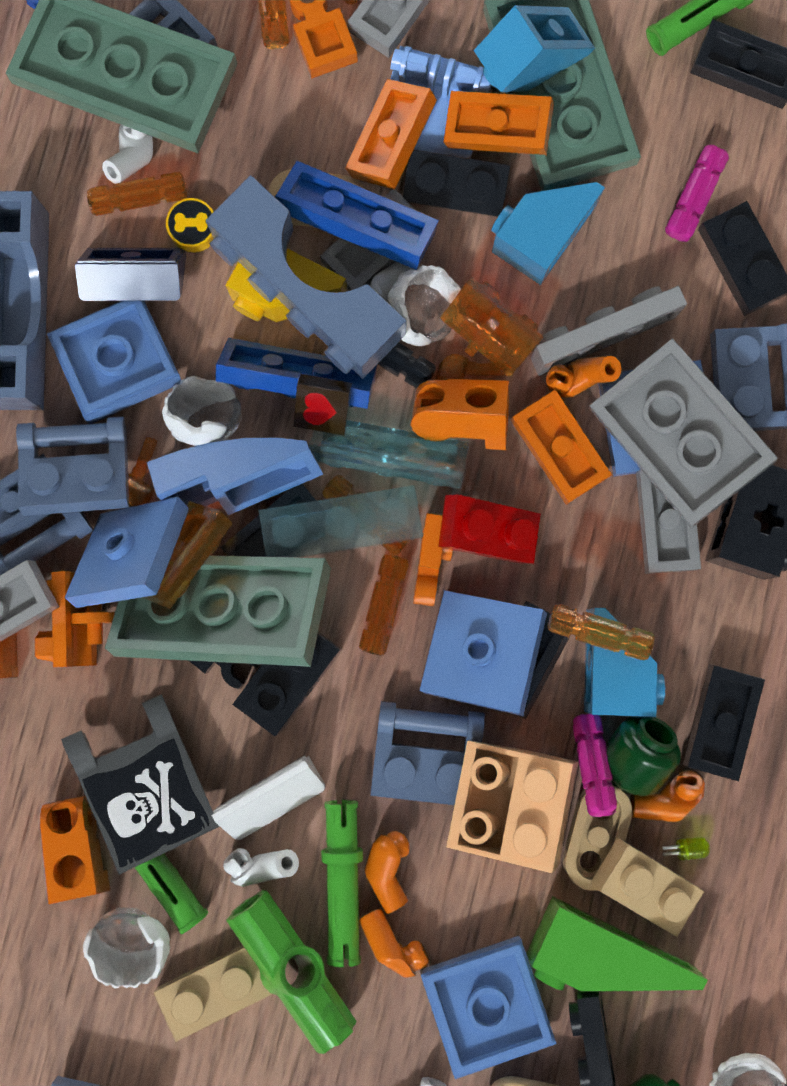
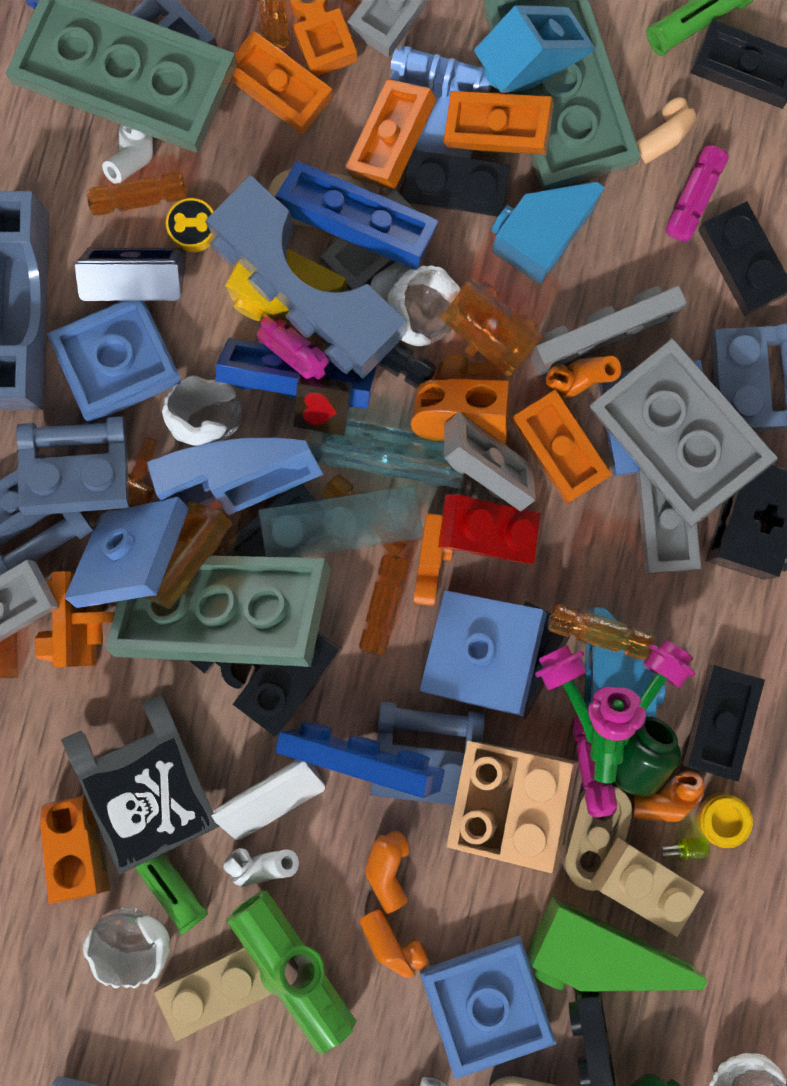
bright green pin [321,799,363,967] -> none
none -> orange plate [230,30,333,135]
none -> dark pink axle [257,316,329,379]
none -> blue plate [275,722,445,798]
none -> light grey plate [444,412,536,511]
none -> dark pink plant [535,640,695,783]
none -> light nougat arm [636,97,697,165]
none -> yellow tile [696,793,753,848]

